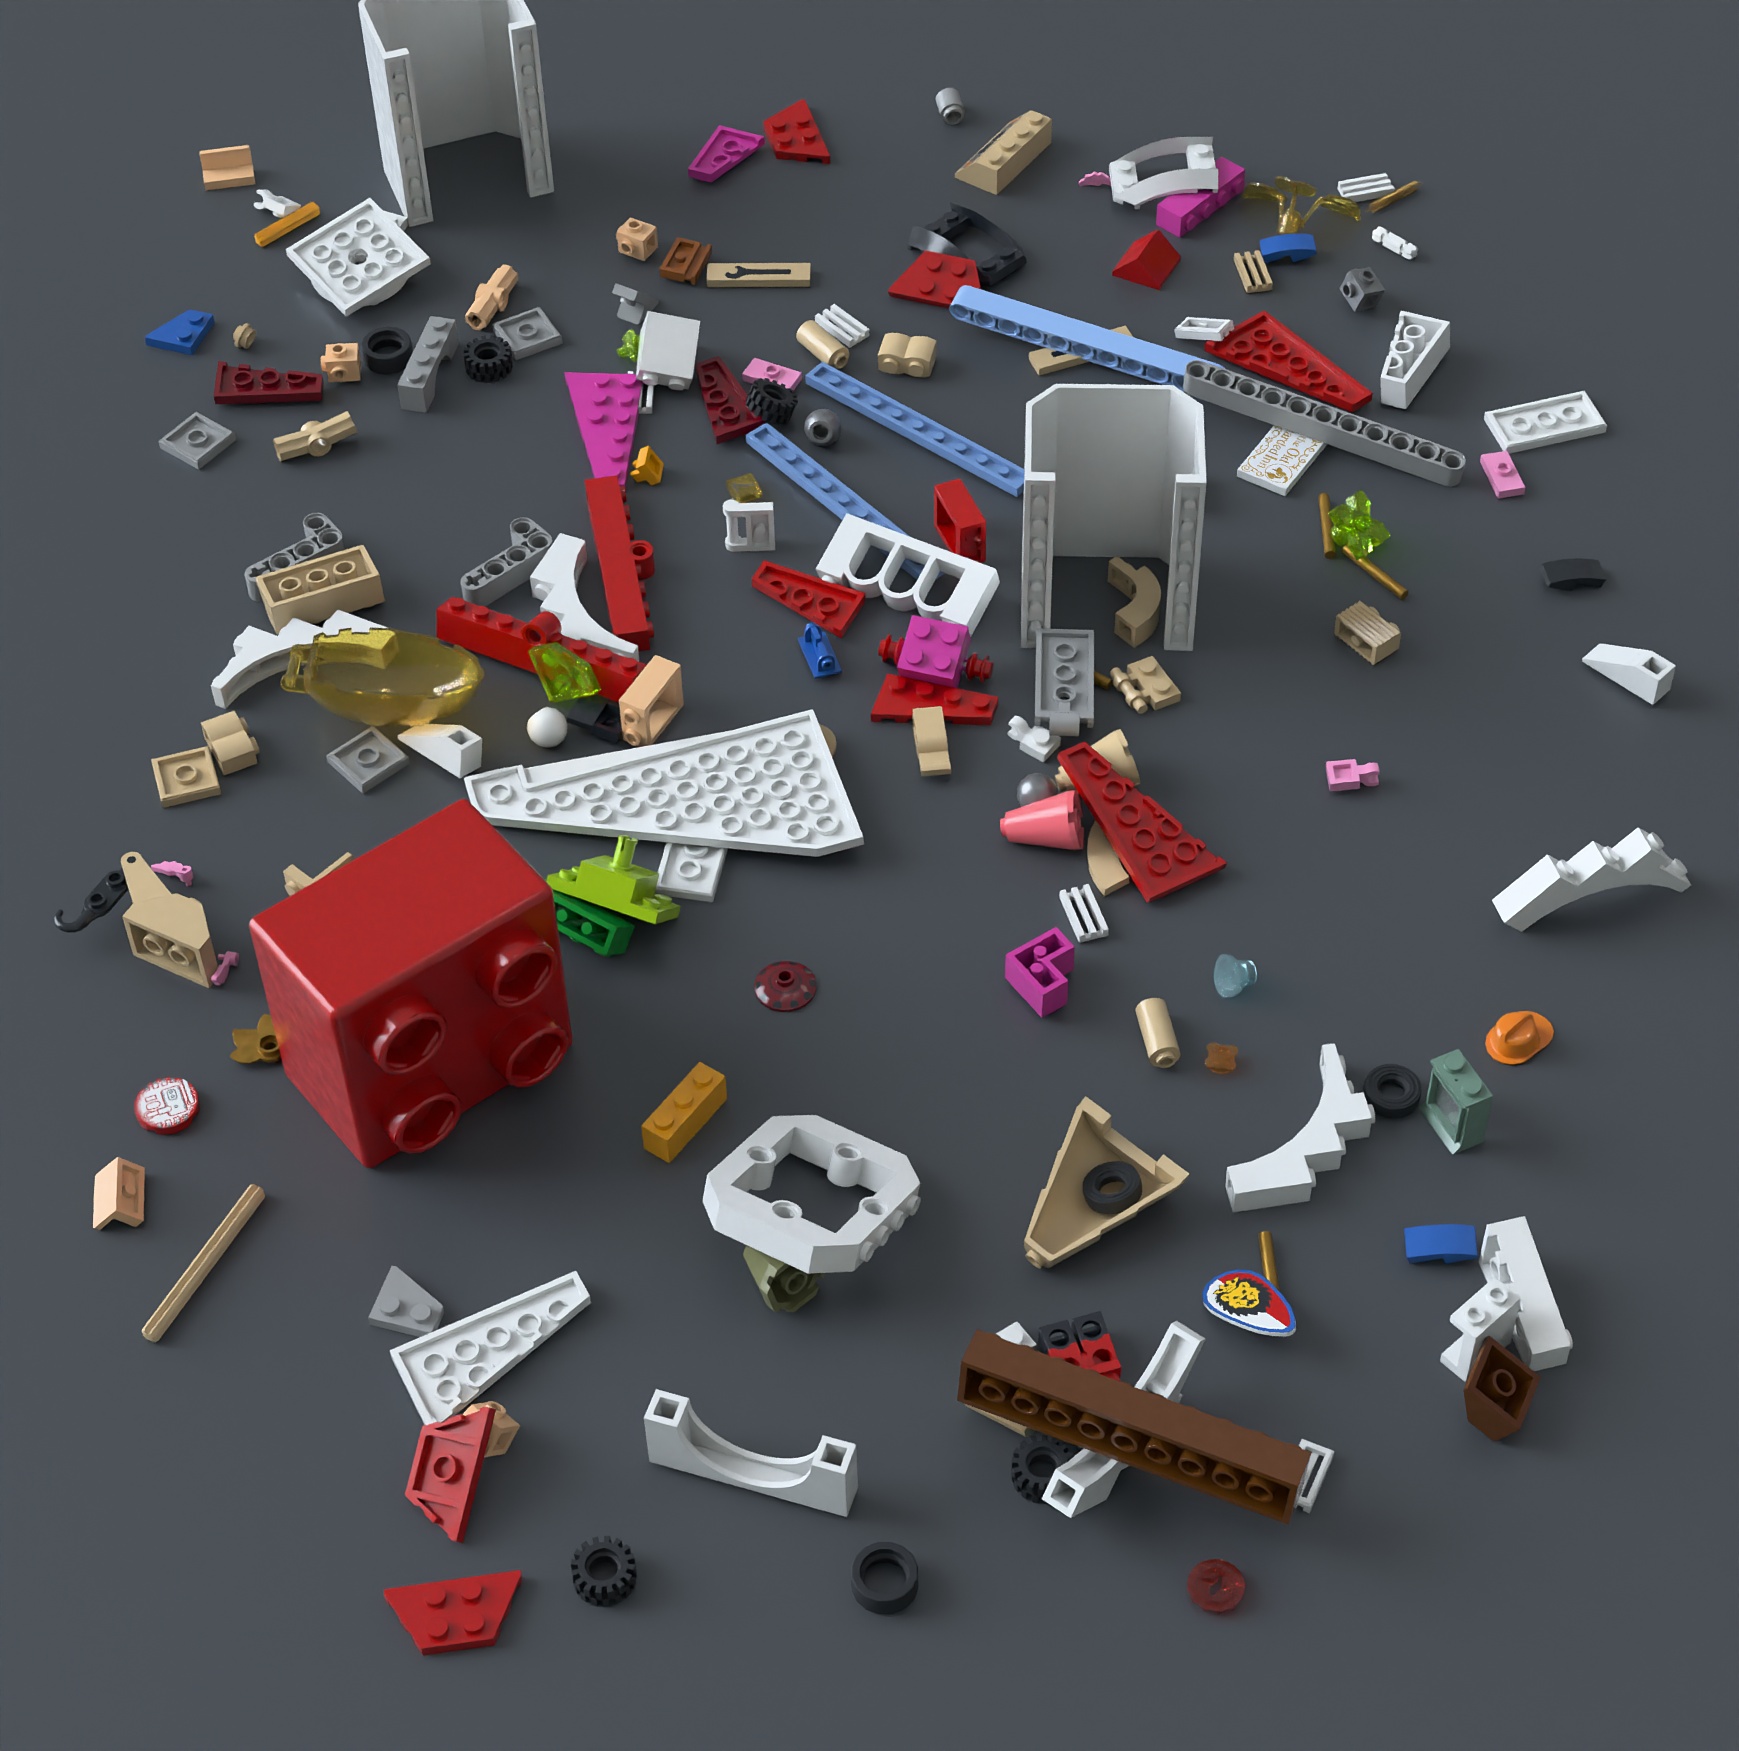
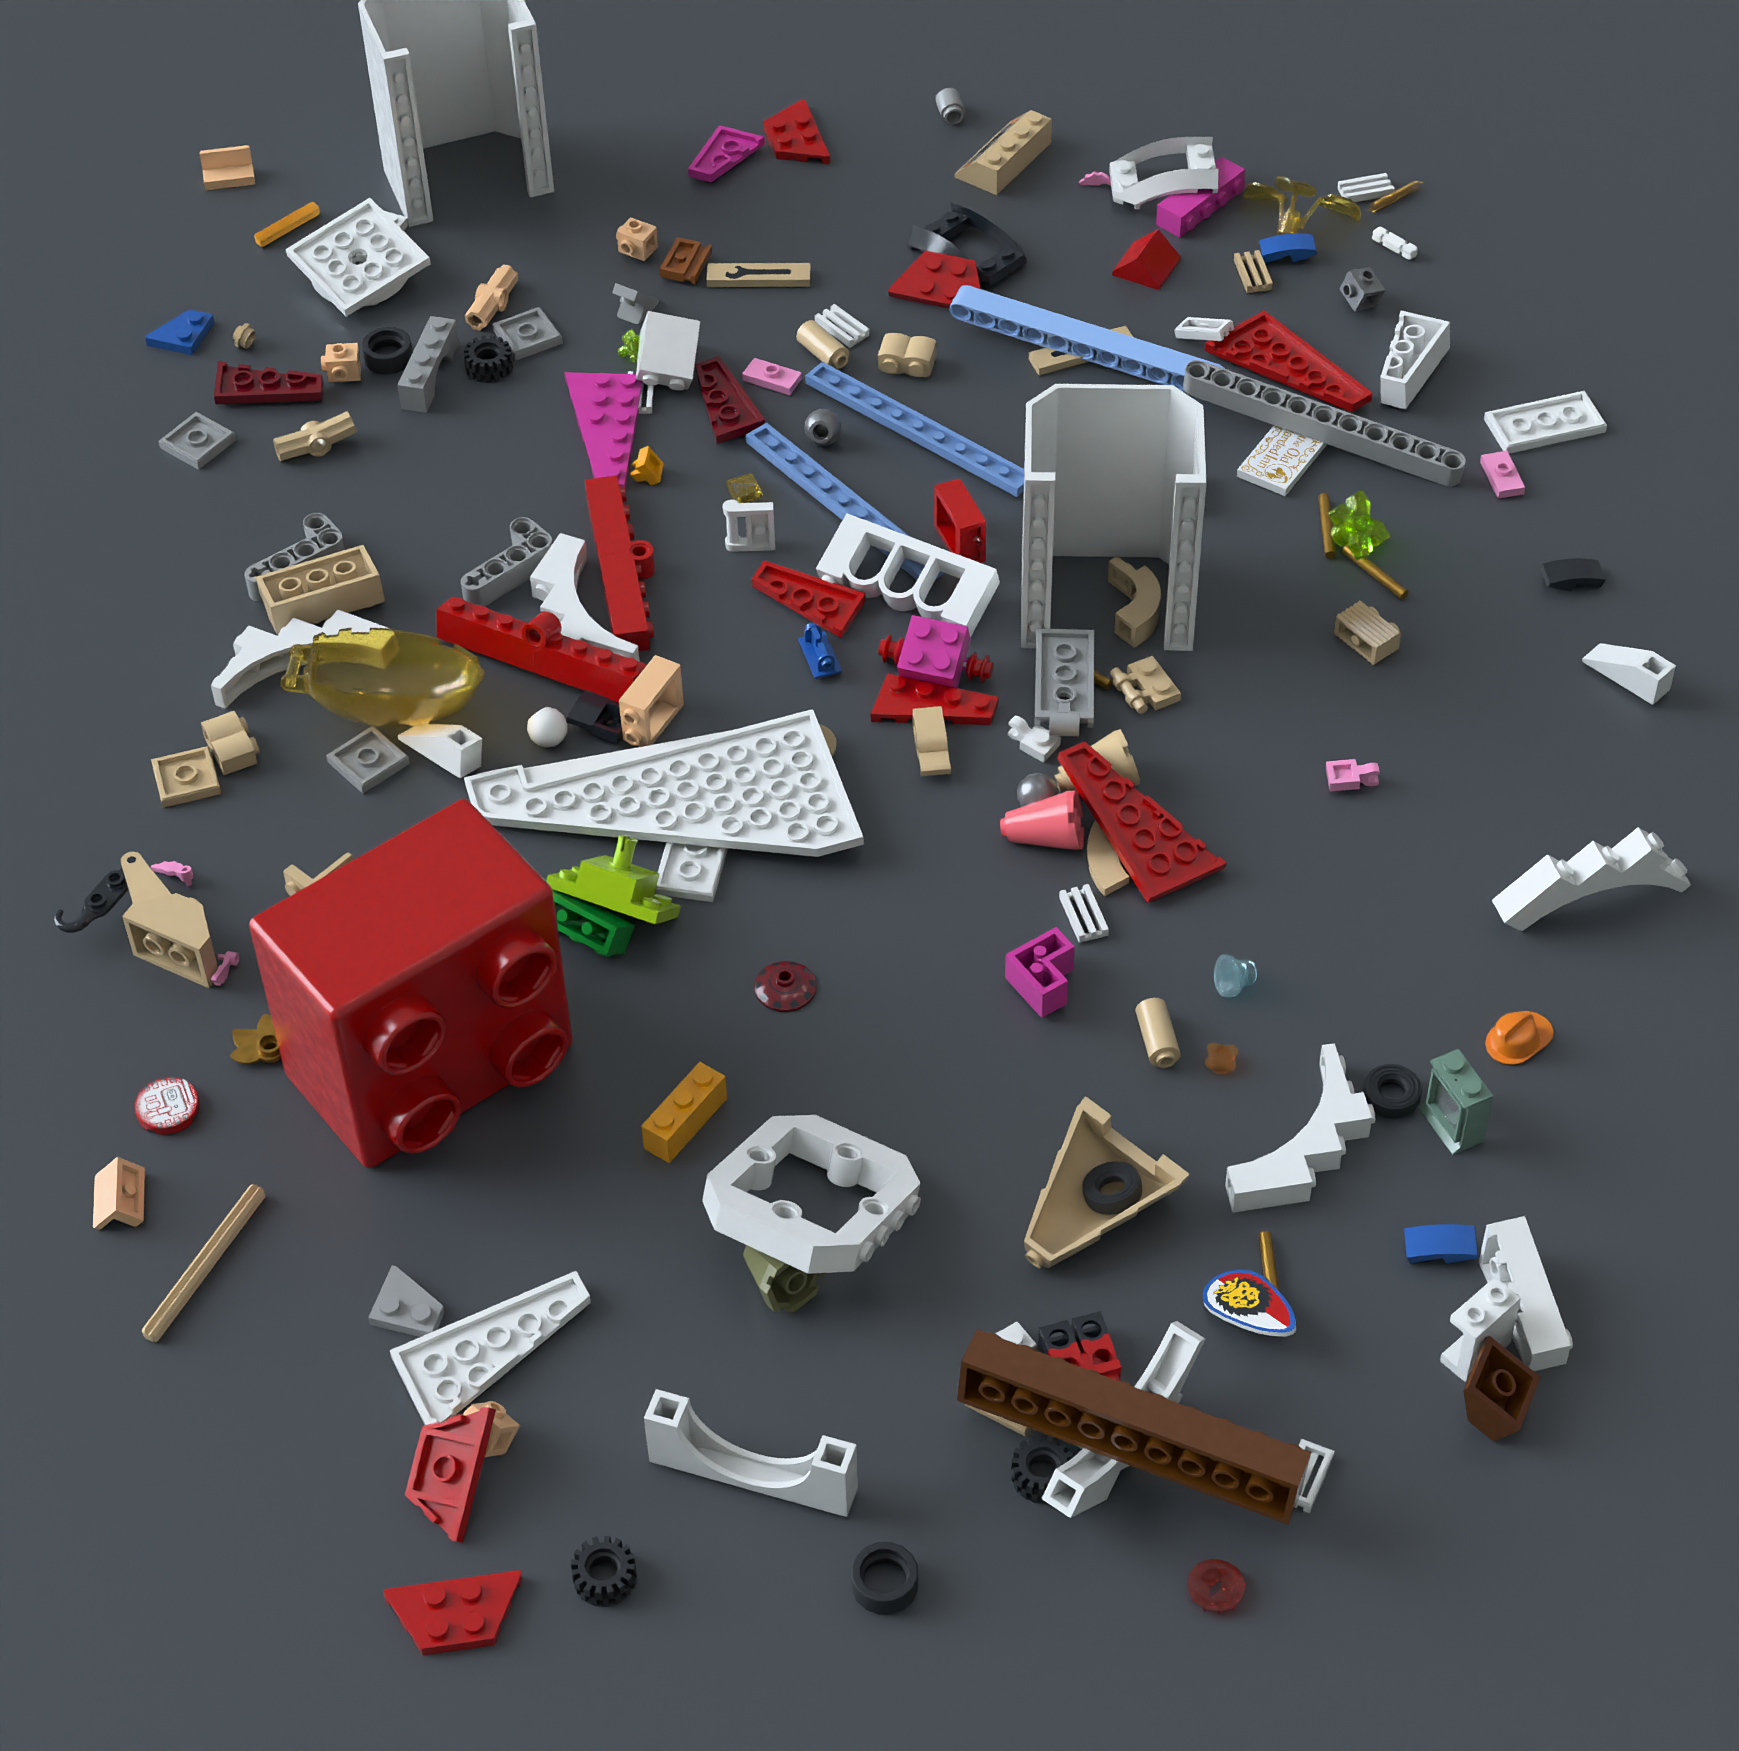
white plate [254,189,301,218] -> none
clear neon green plate [528,642,601,703] -> none
black tyre [745,378,798,424] -> none

